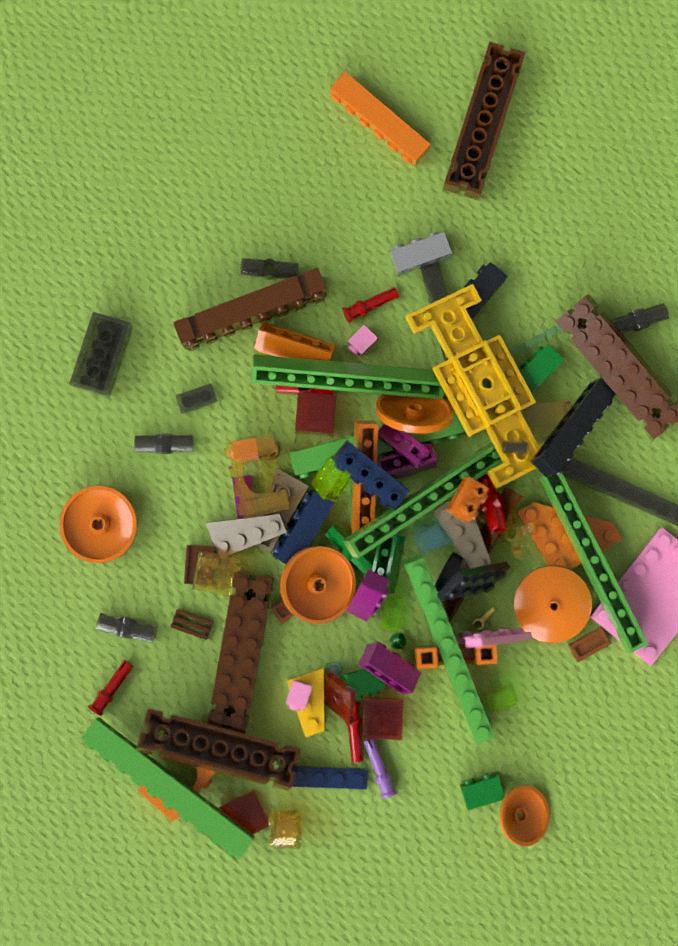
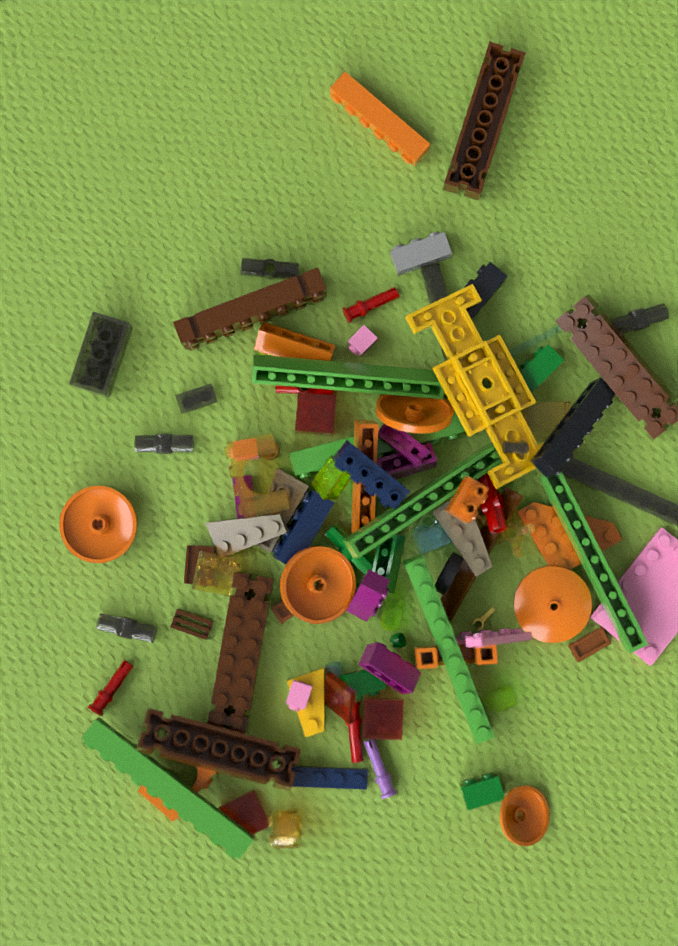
black plate [437,561,511,601] -> none

